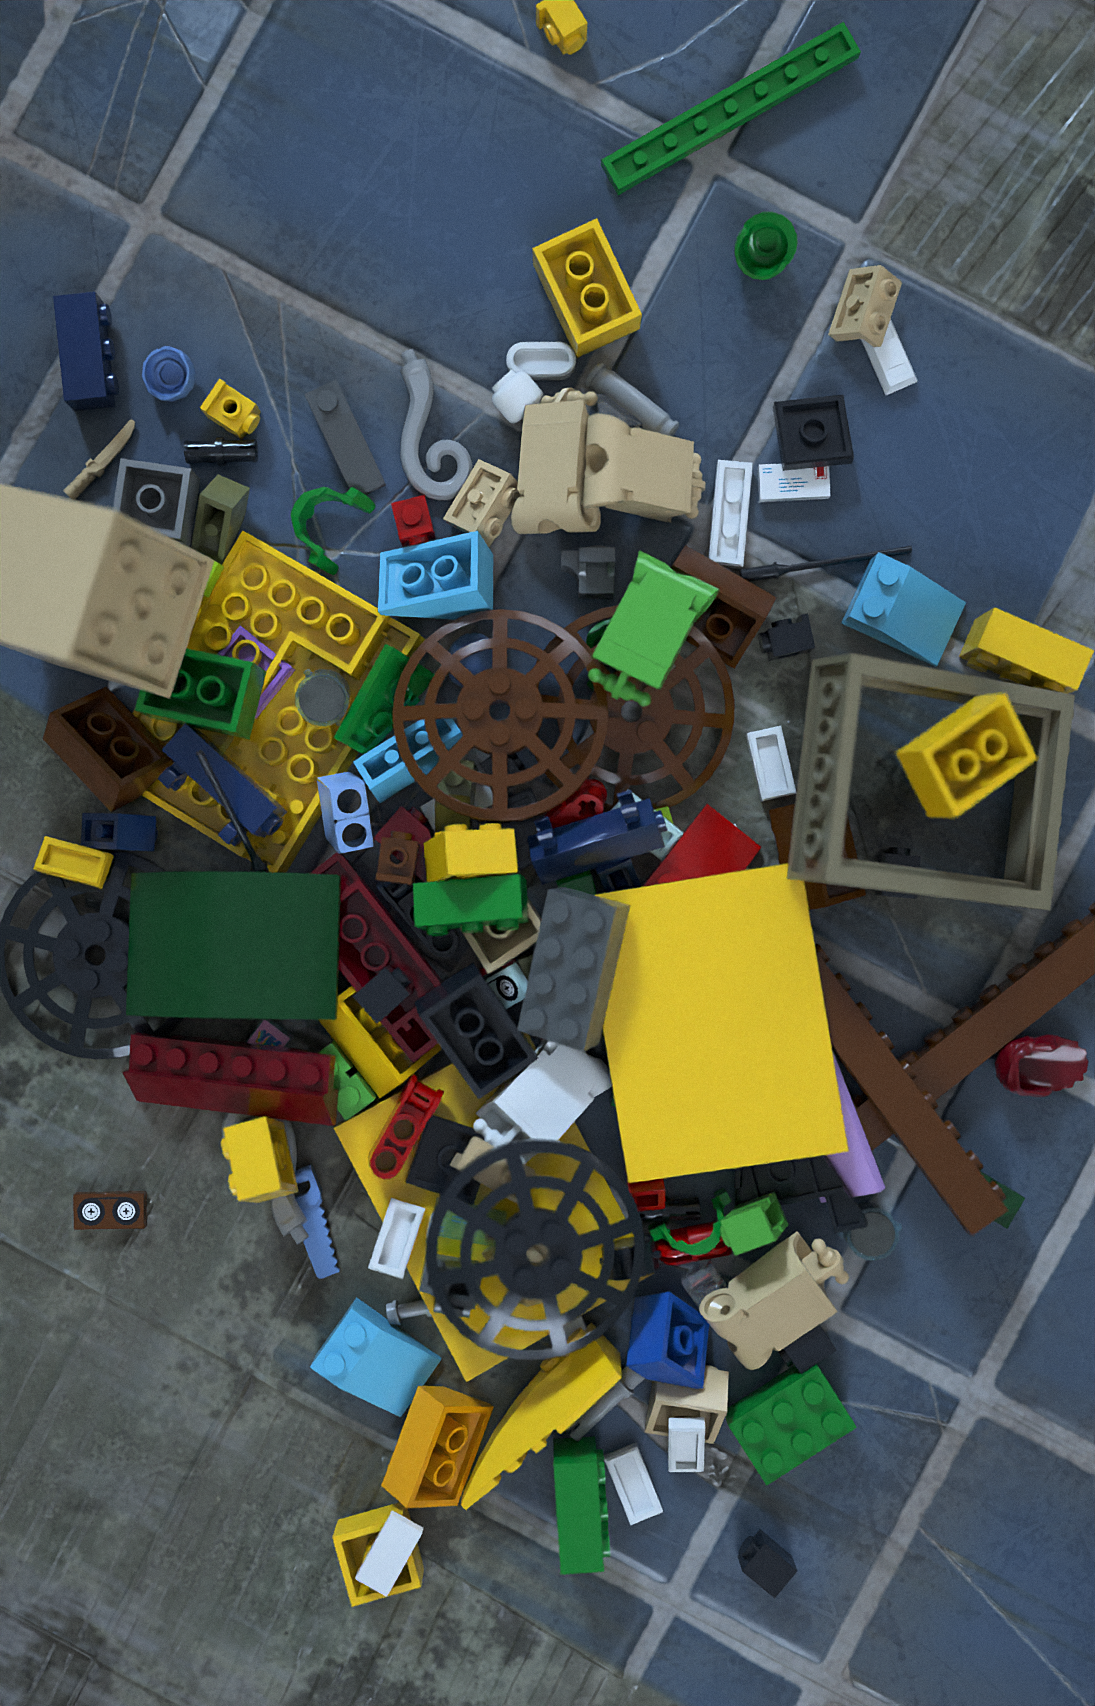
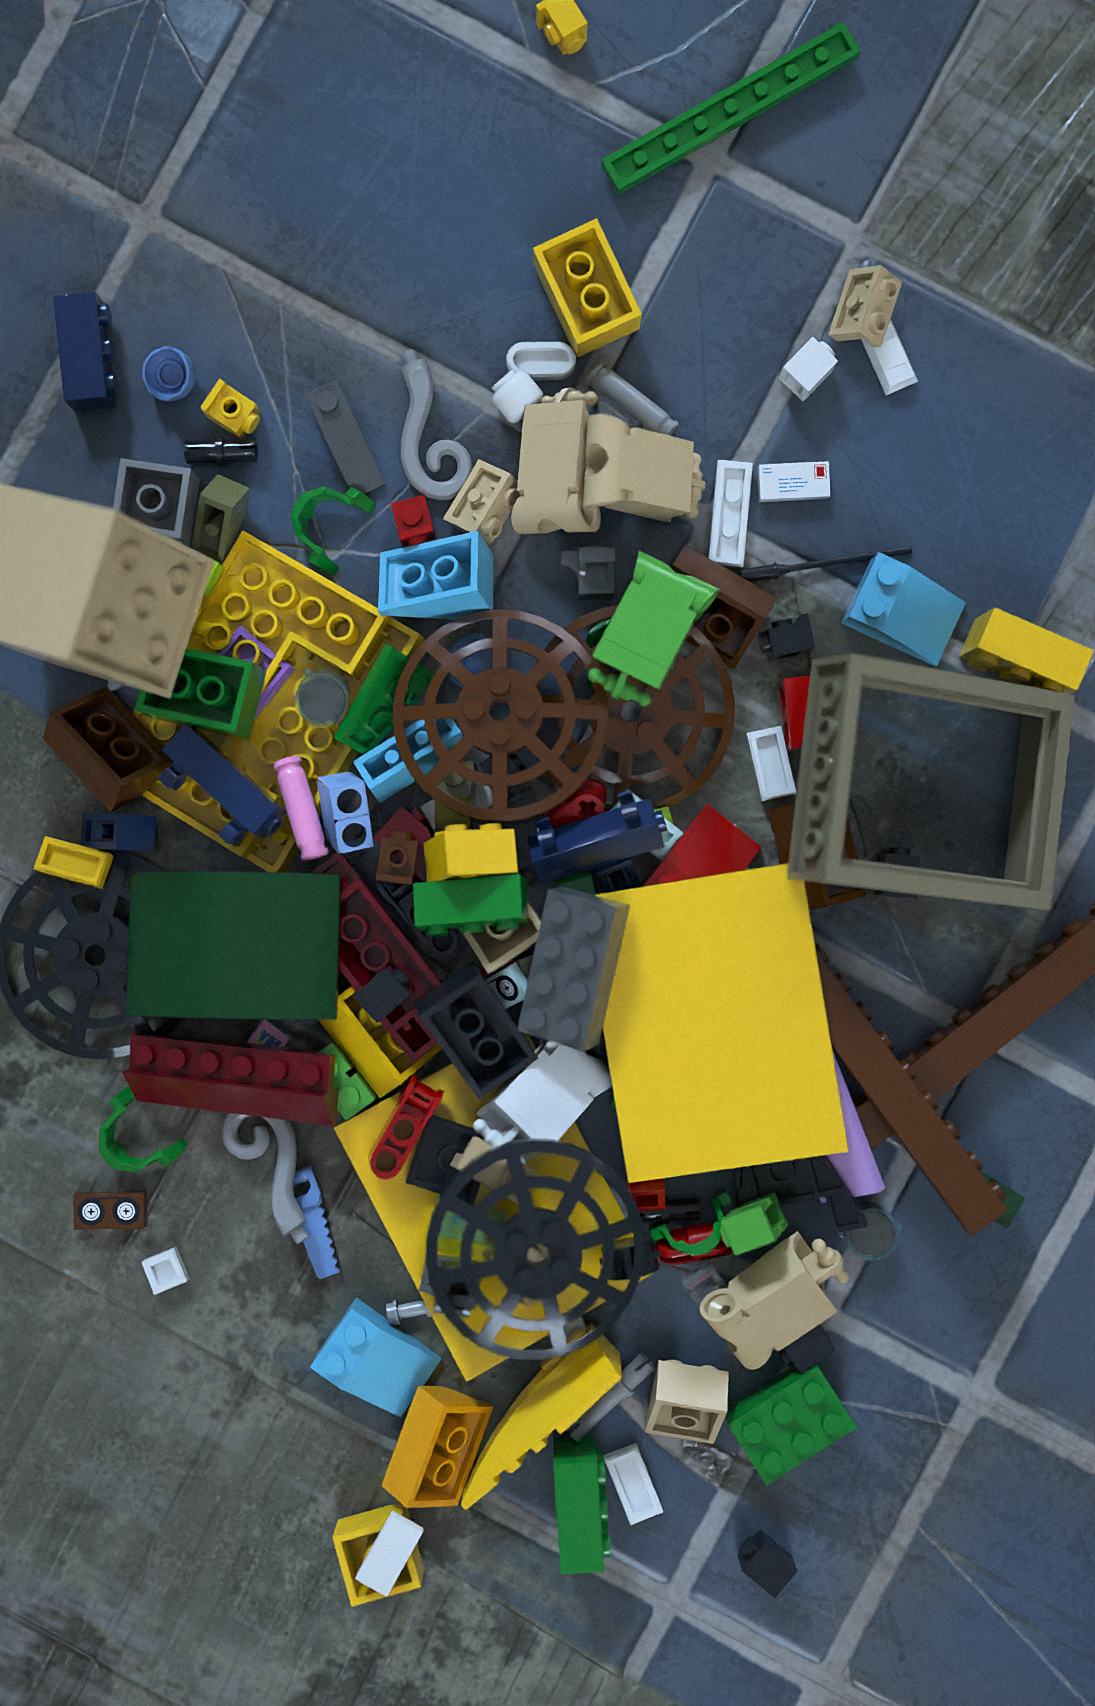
tan piece [63,420,135,501] -> none
black piece [196,750,270,872] -> none
yellow brick [221,1117,299,1203] -> none
white tile [368,1198,425,1279] -> none
blue slope [626,1292,709,1389] -> none
white tile [668,1417,705,1472] -> none
green helmet [734,211,798,280] -> none
black tile [773,395,854,471] -> none
yellow brick [896,693,1037,818] -> none
dark red hair [995,1034,1089,1097] -> none
none -> green helmet [99,1086,187,1172]
none -> white tile [141,1246,190,1295]
none -> bright pink axle [273,756,329,862]
none -> white brick [778,337,838,402]
none -> red slope [778,676,810,752]

